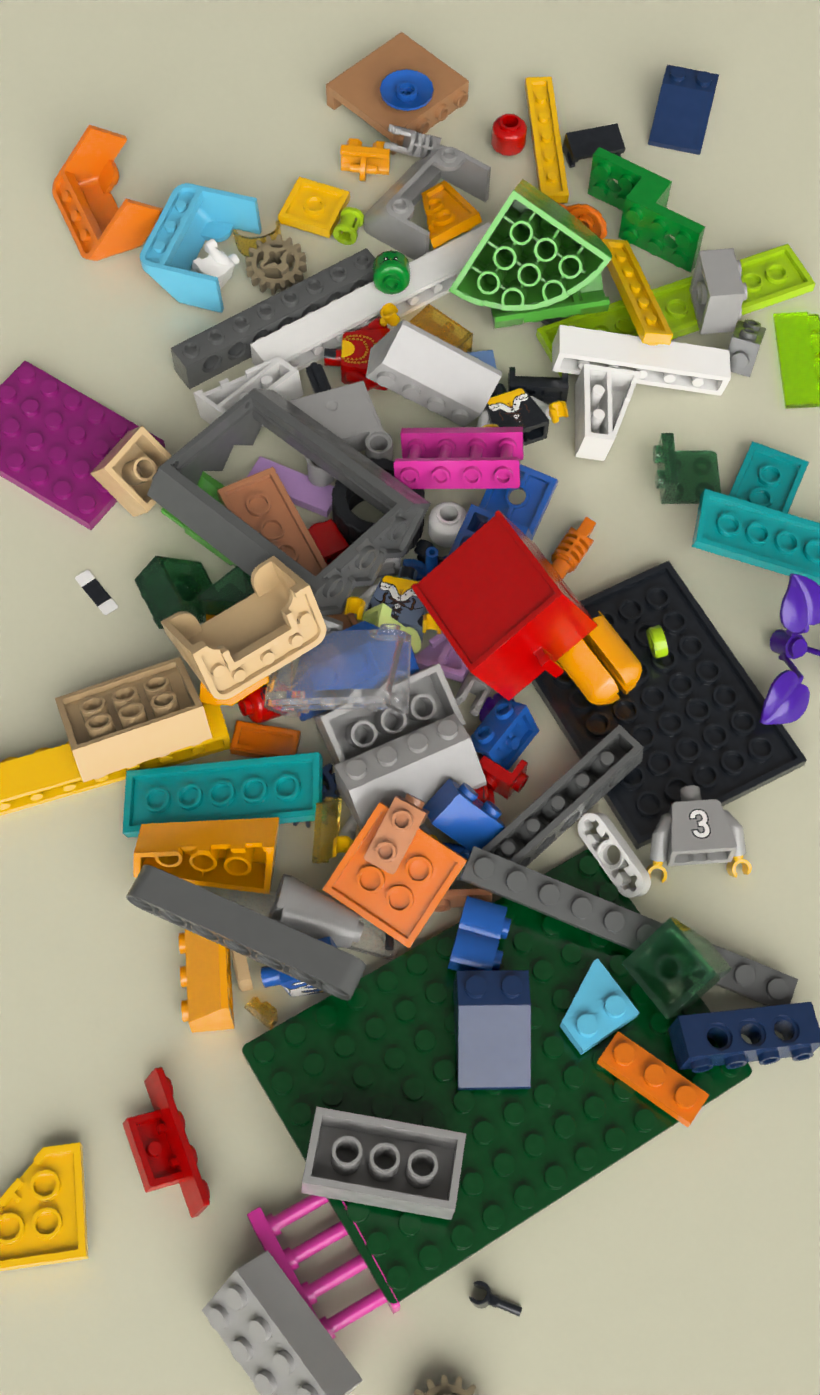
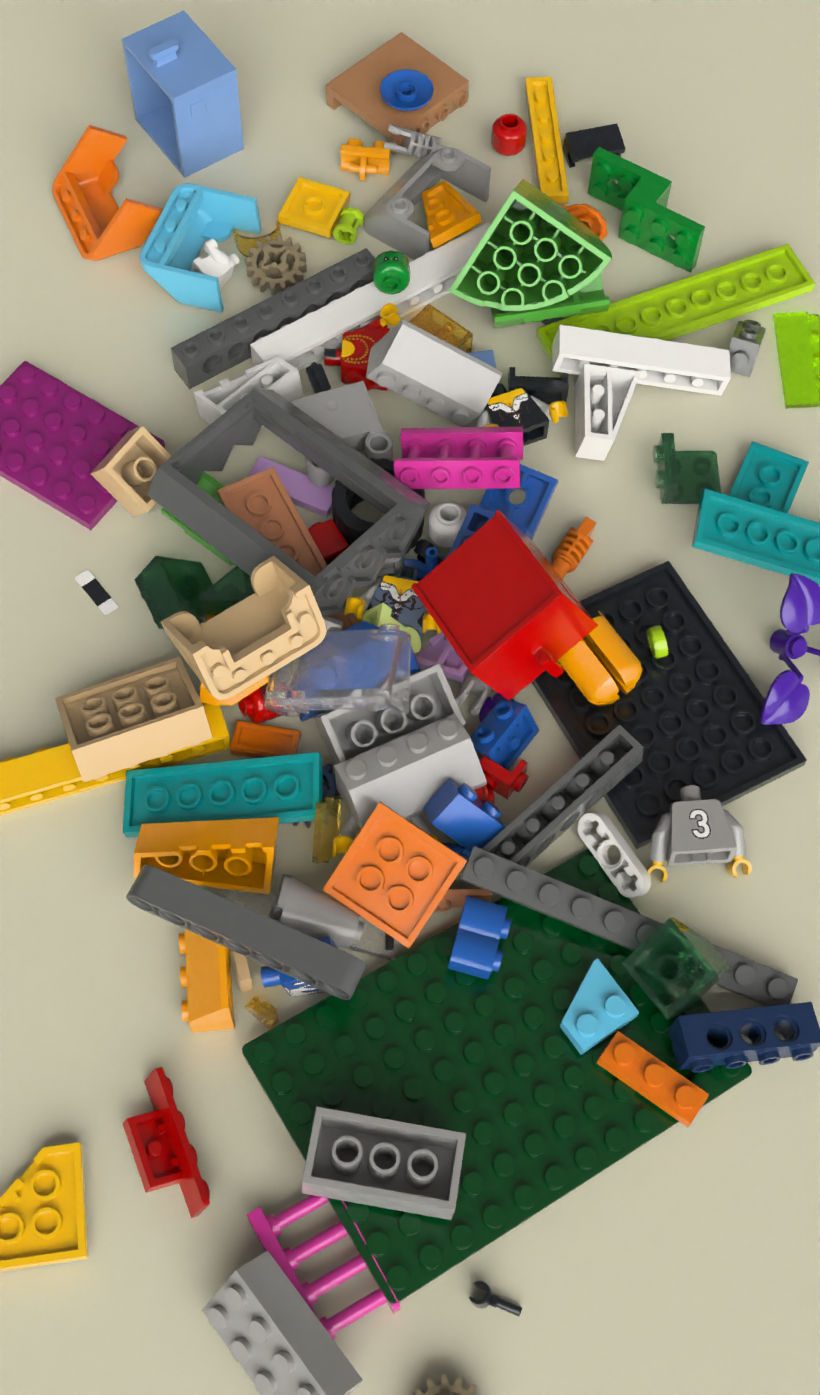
nougat bracket [364,793,430,874] -> none
slope [453,970,531,1090] -> none
yellow plate [601,238,673,345] -> none
dark blue slope [648,65,719,155] -> none
light grey brick [690,248,747,335] -> none
none -> medium blue piece [122,11,244,178]

